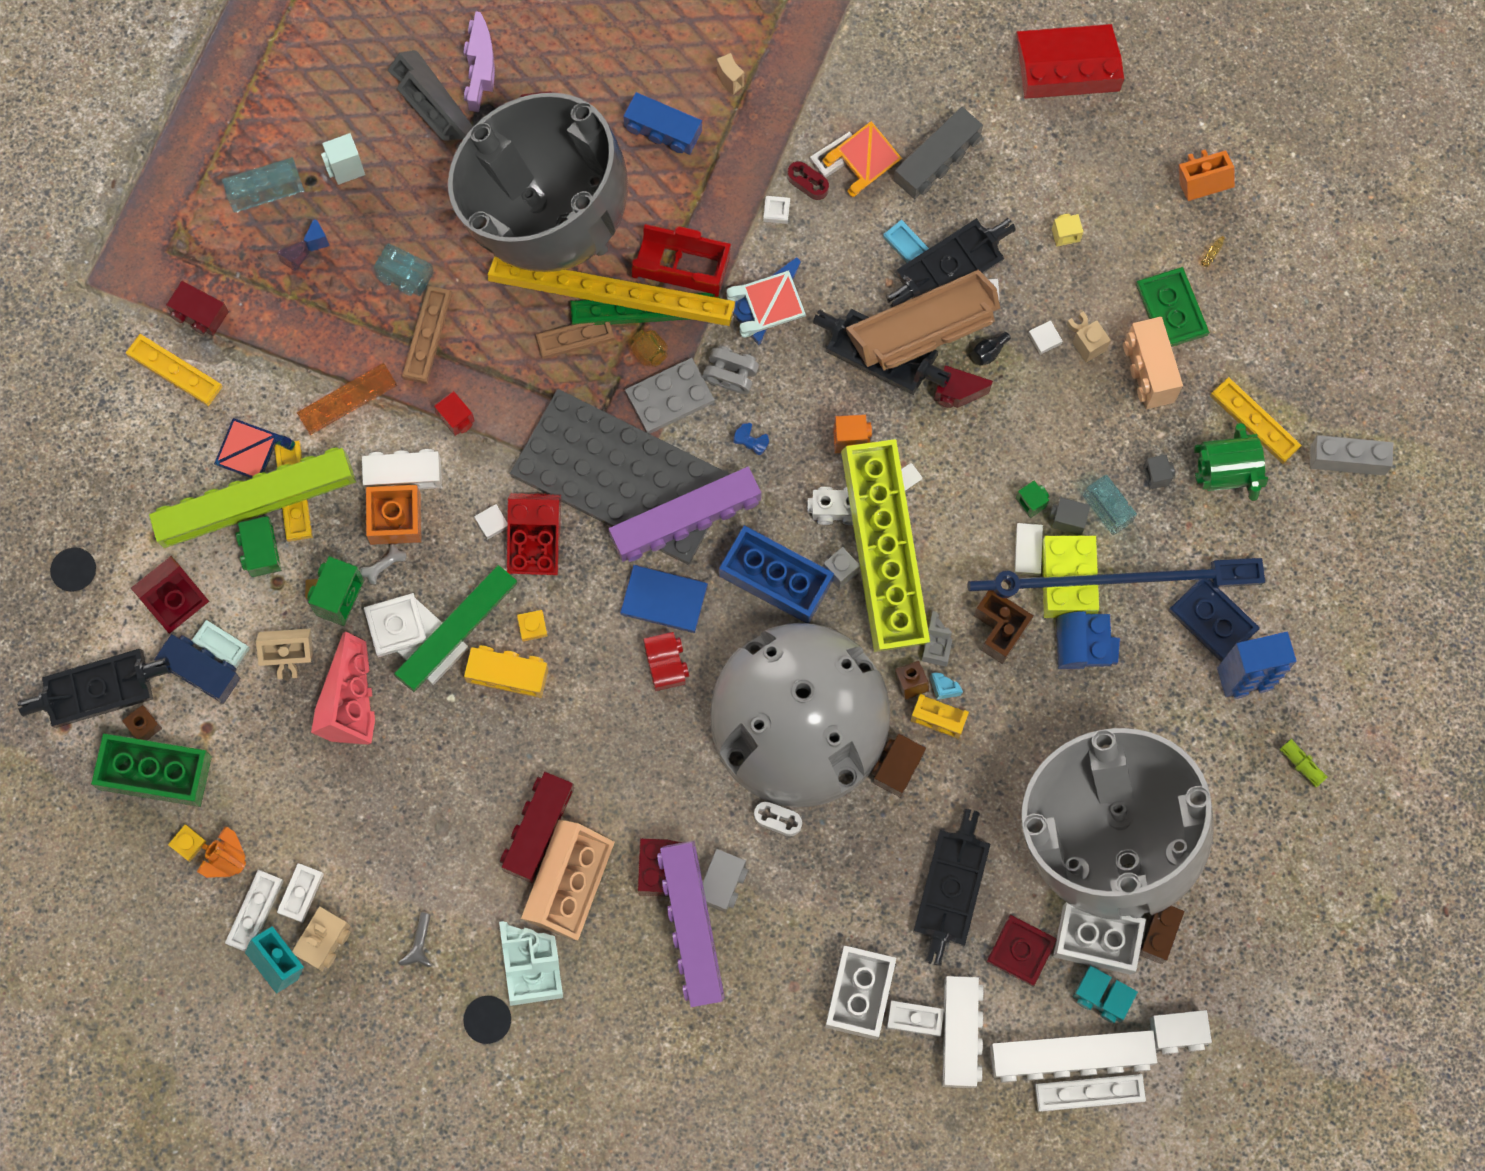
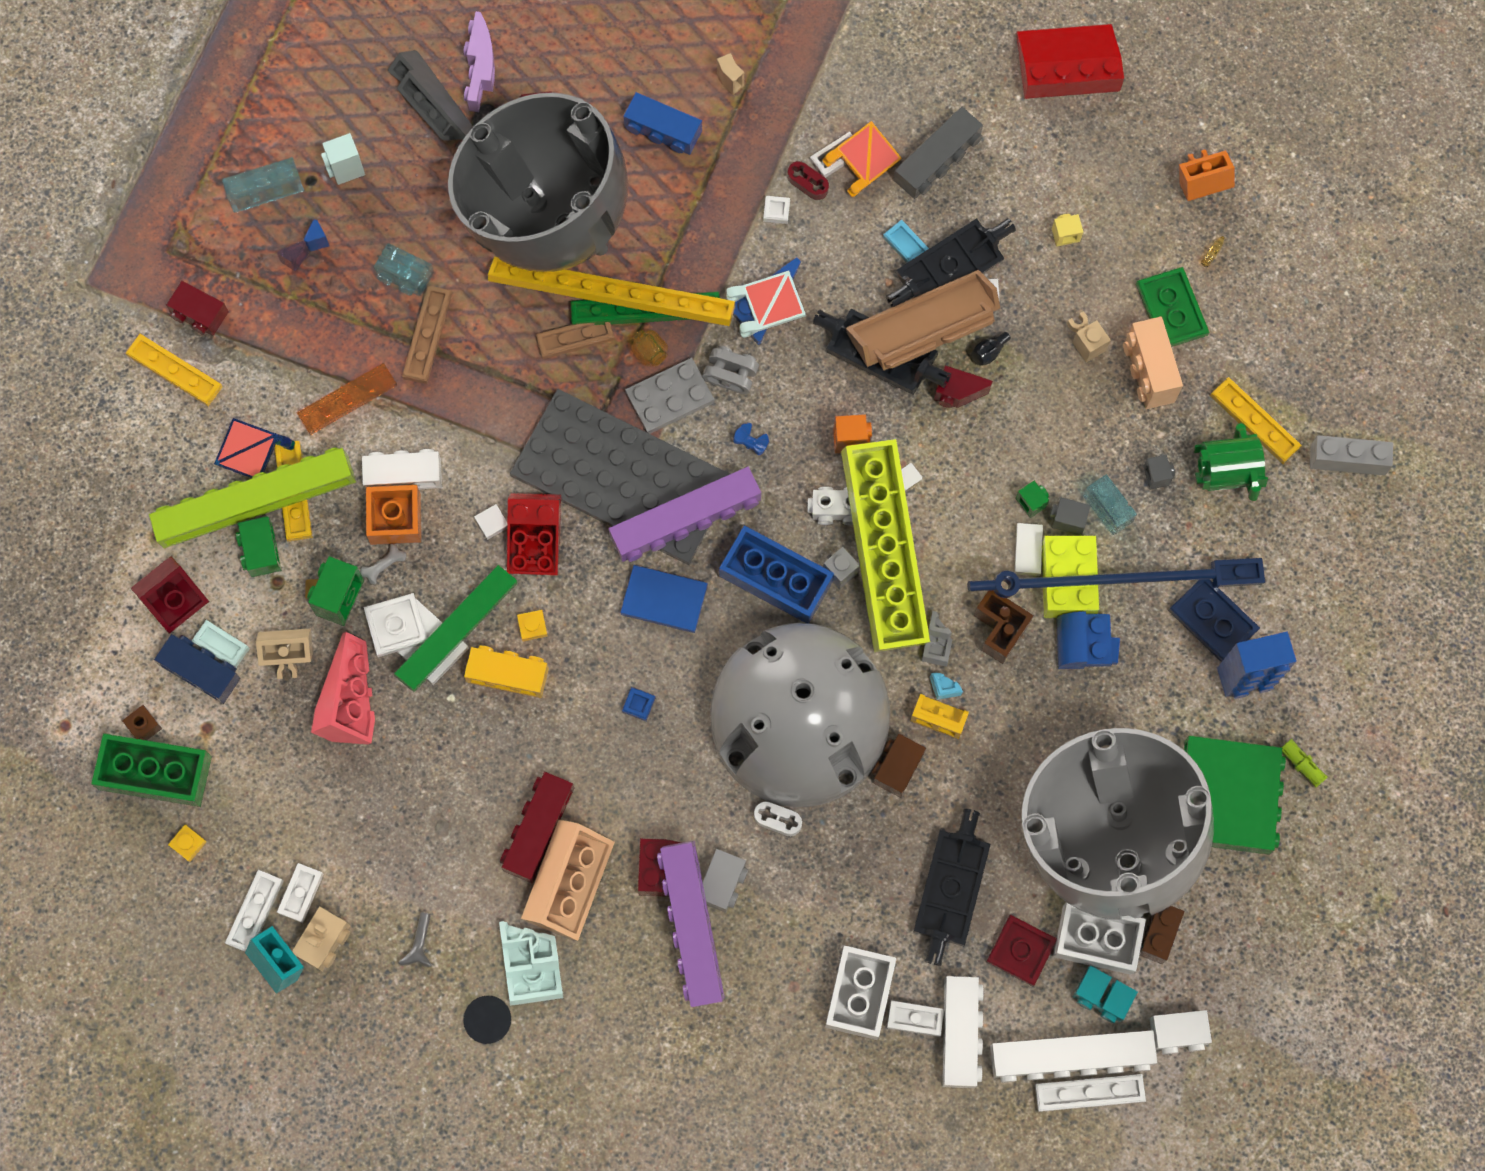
black plate [17,649,172,728] -> none
black sticker [50,547,96,592] -> none
orange brick [197,826,246,878] -> none
red brick [434,391,475,436] -> none
red piece [632,224,731,297] -> none
red brick [643,632,689,692] -> none
reddish brown plate [895,661,929,700] -> none
white tile [1028,321,1063,355] -> none
none -> blue tile [622,687,656,722]
none -> green brick [1184,736,1286,855]

